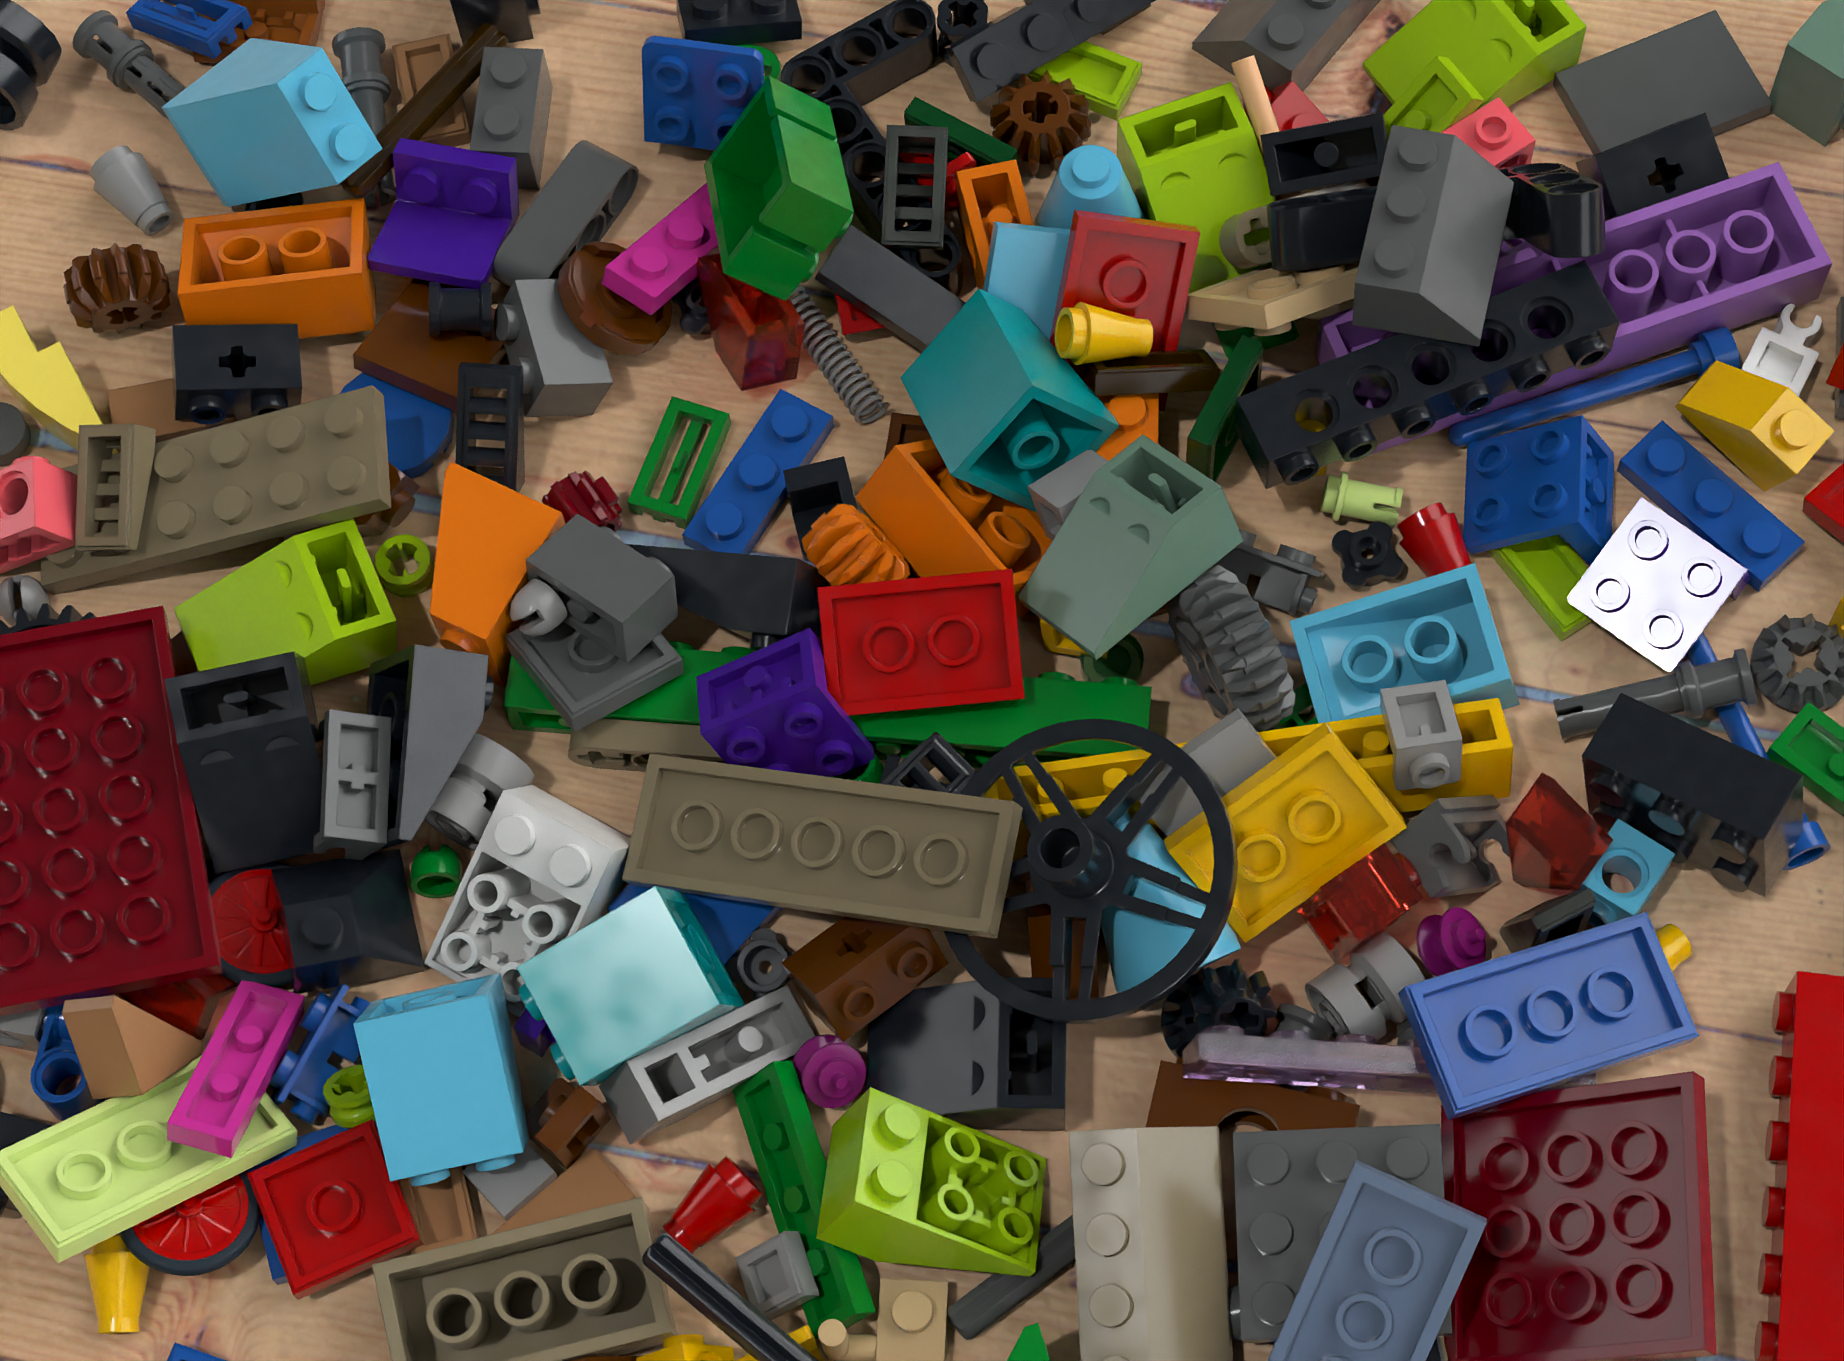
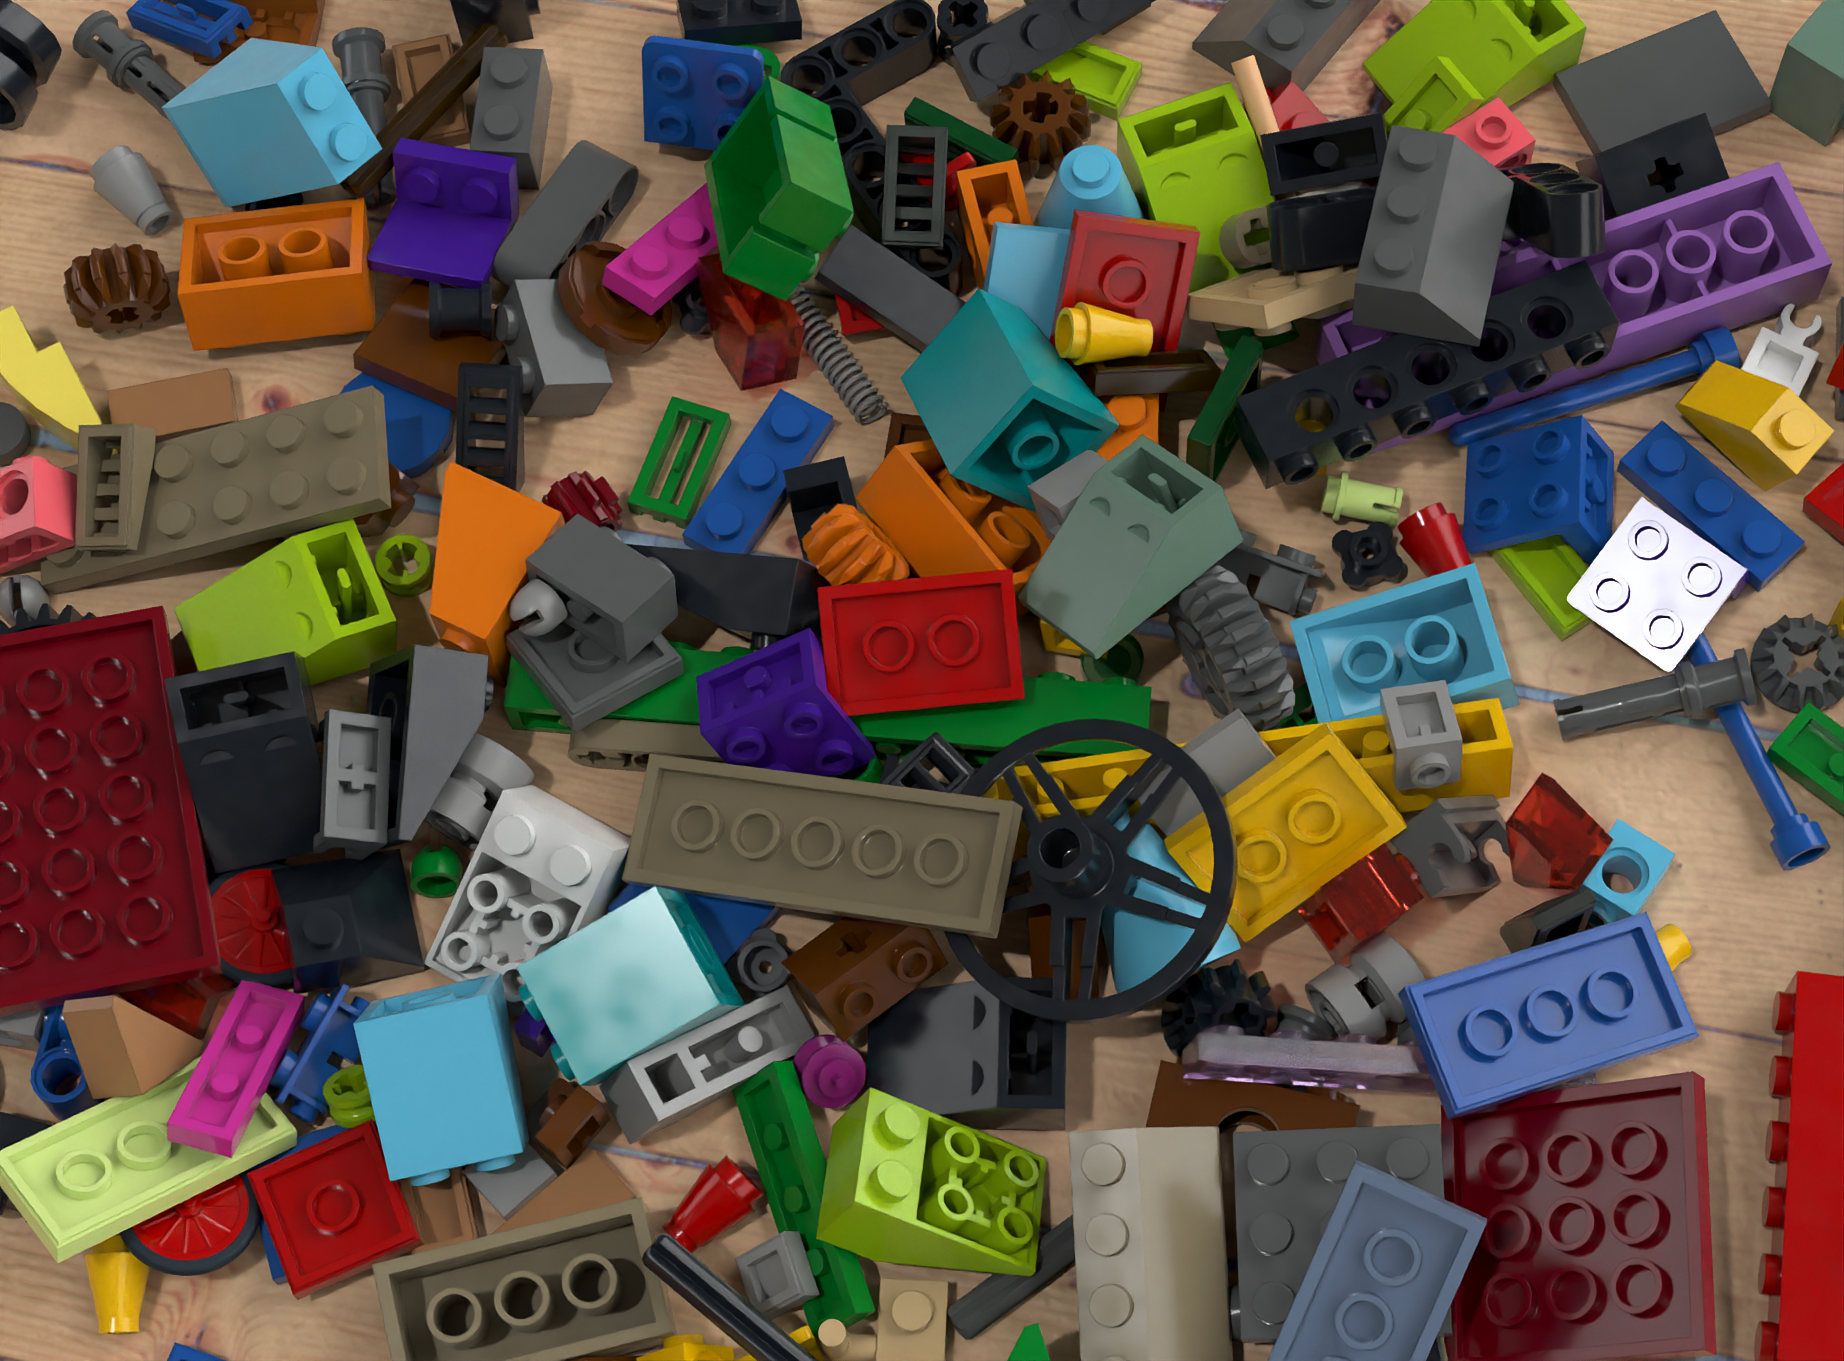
black brick [171,324,302,425] -> none
magenta wheel [1416,907,1486,977] -> none
black brick [1582,693,1803,898] -> none

